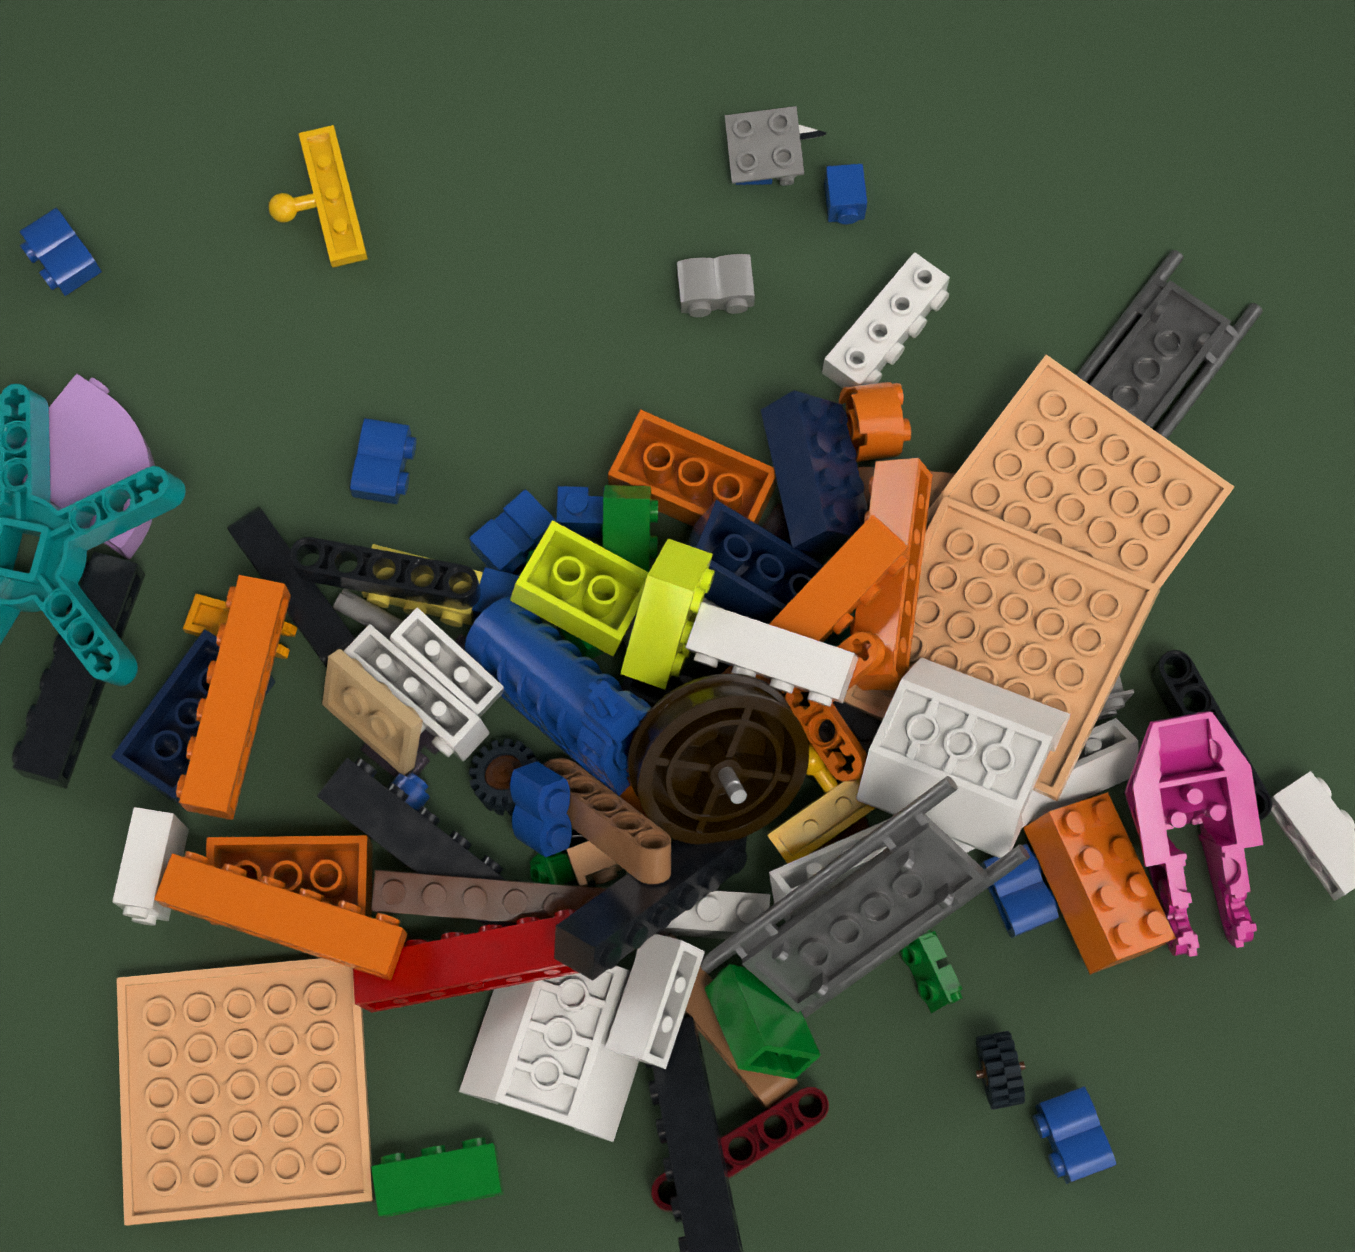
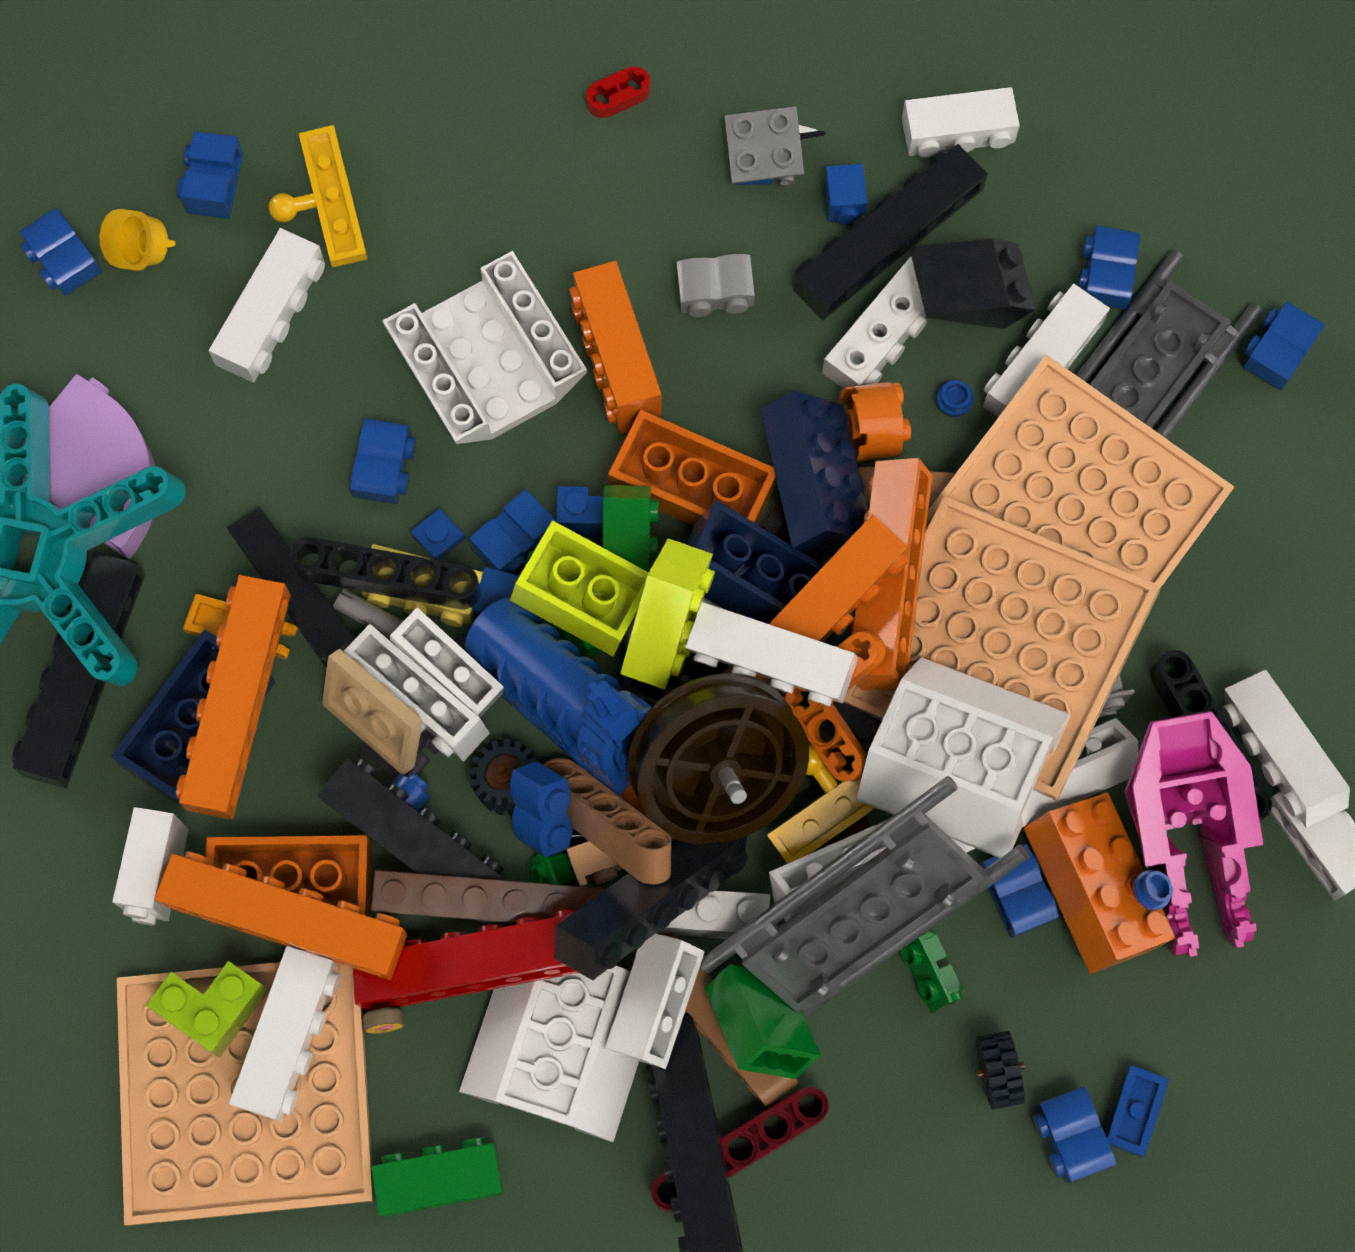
none -> yellow piece [99,209,176,271]
none -> lime brick [146,961,269,1057]
none -> blue brick [177,131,243,219]
none -> white brick [208,228,325,383]
none -> white brick [229,946,341,1122]
none -> dark tan tile [362,1008,404,1034]
none -> white slope [382,251,587,444]
none -> blue plate [411,508,465,561]
none -> orange brick [569,260,662,434]
none -> red beam [586,66,651,118]
none -> black brick [793,144,988,321]
none -> white brick [902,87,1020,157]
none -> black slope [910,239,1036,329]
none -> blue plate [936,380,974,417]
none -> white brick [983,283,1110,417]
none -> blue brick [1078,225,1140,310]
none -> blue plate [1106,1065,1169,1158]
none -> blue plate [1133,870,1173,911]
none -> white brick [1222,670,1350,828]
none -> blue brick [1243,301,1325,391]

